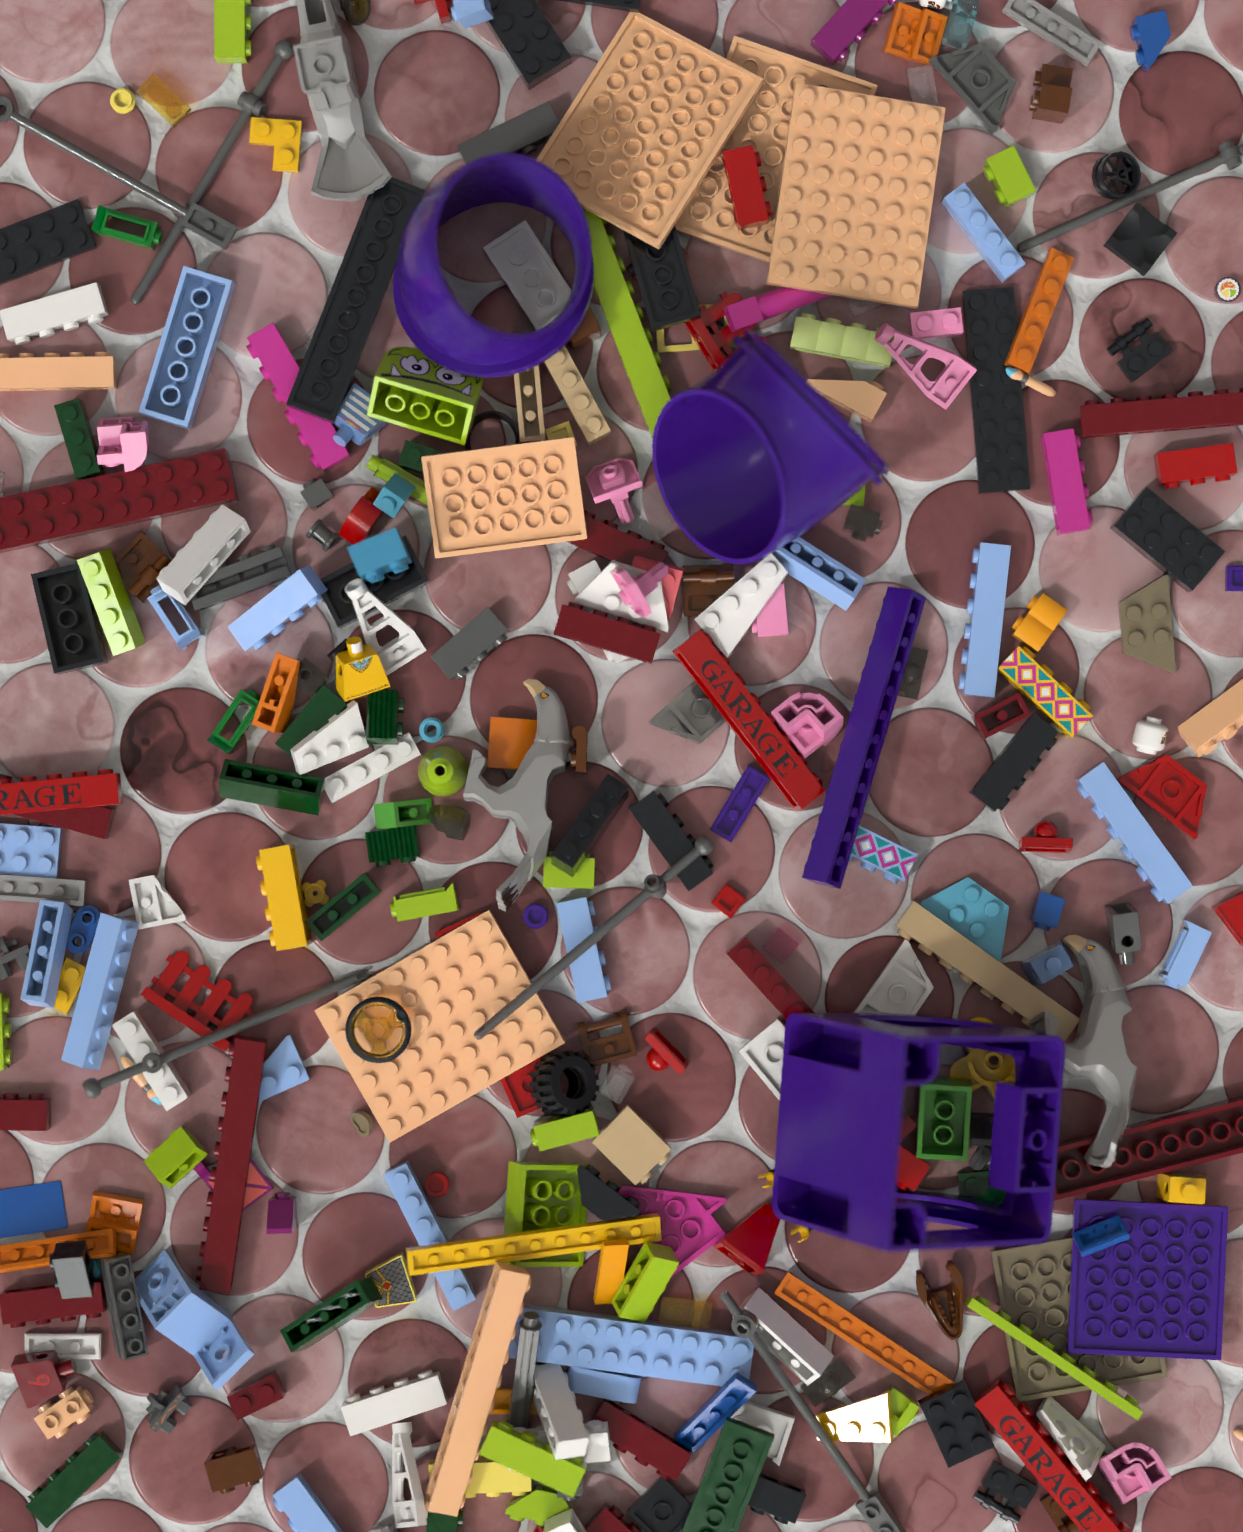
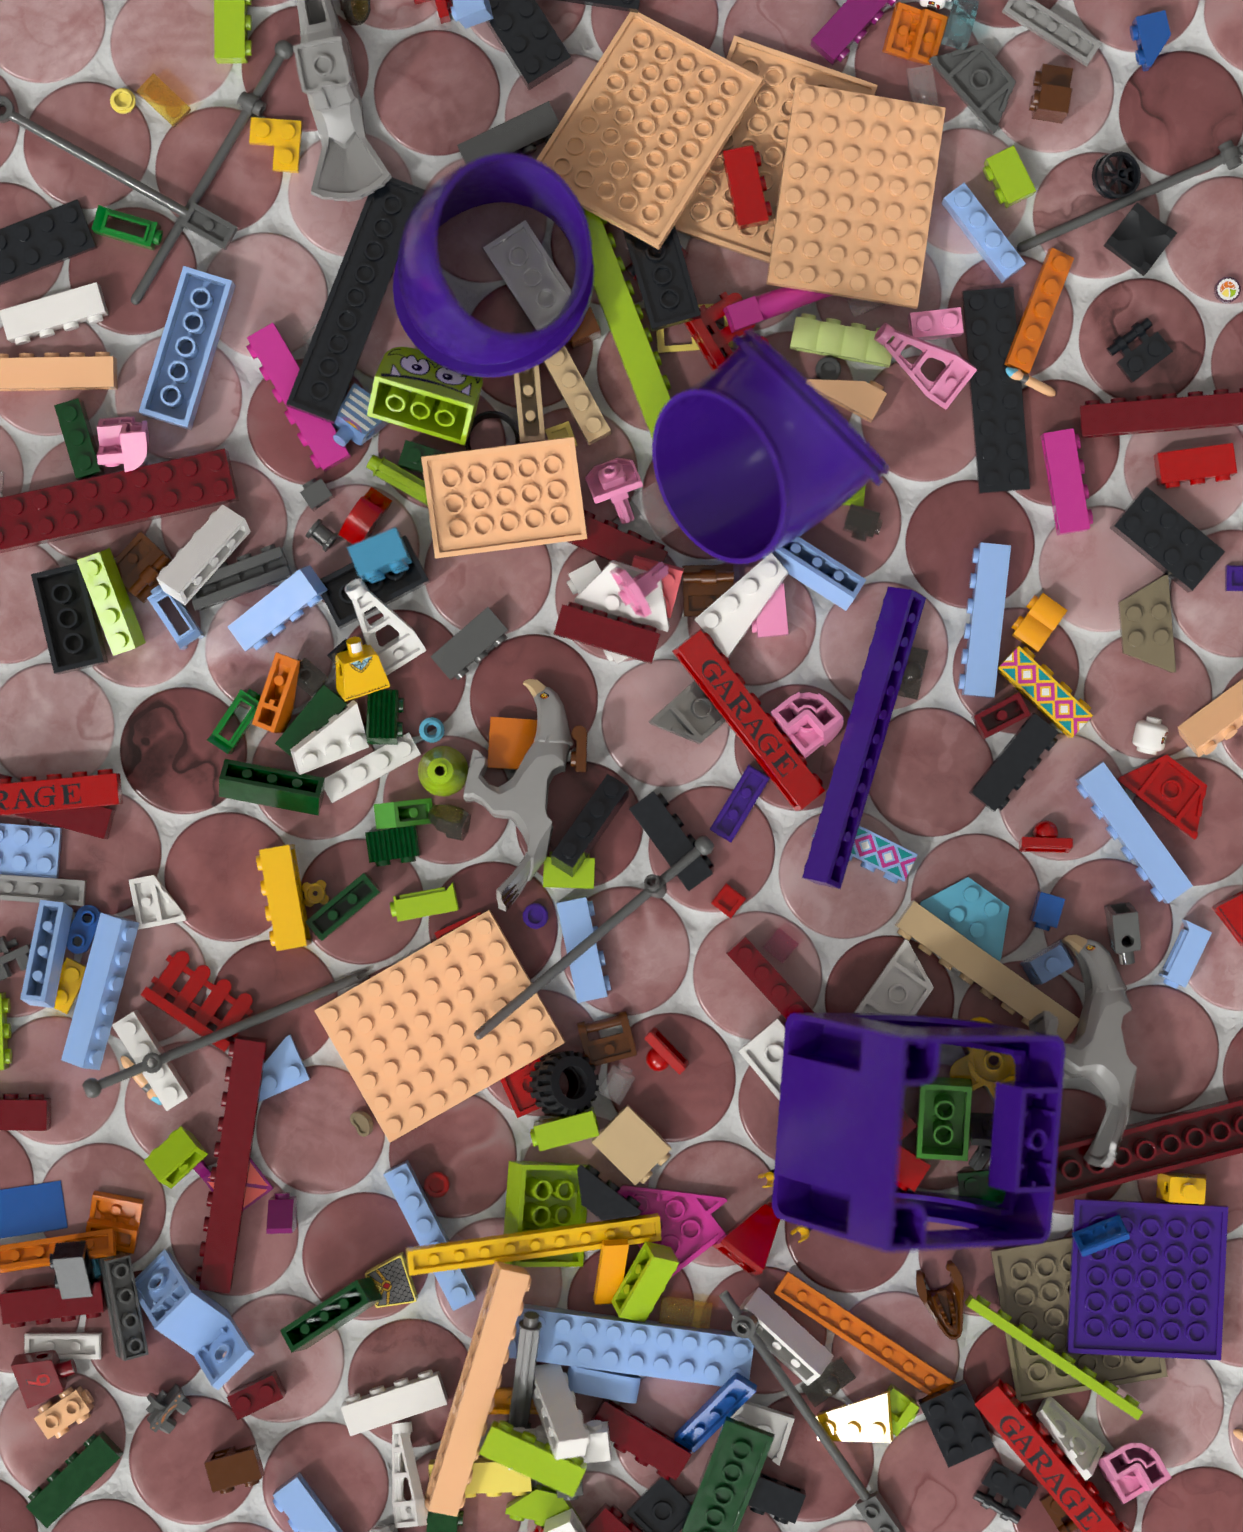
clear yellow wheel [345,997,412,1063] -> none
medium azure brick [373,473,416,519] -> none
none -> dark grey tile [815,357,841,380]

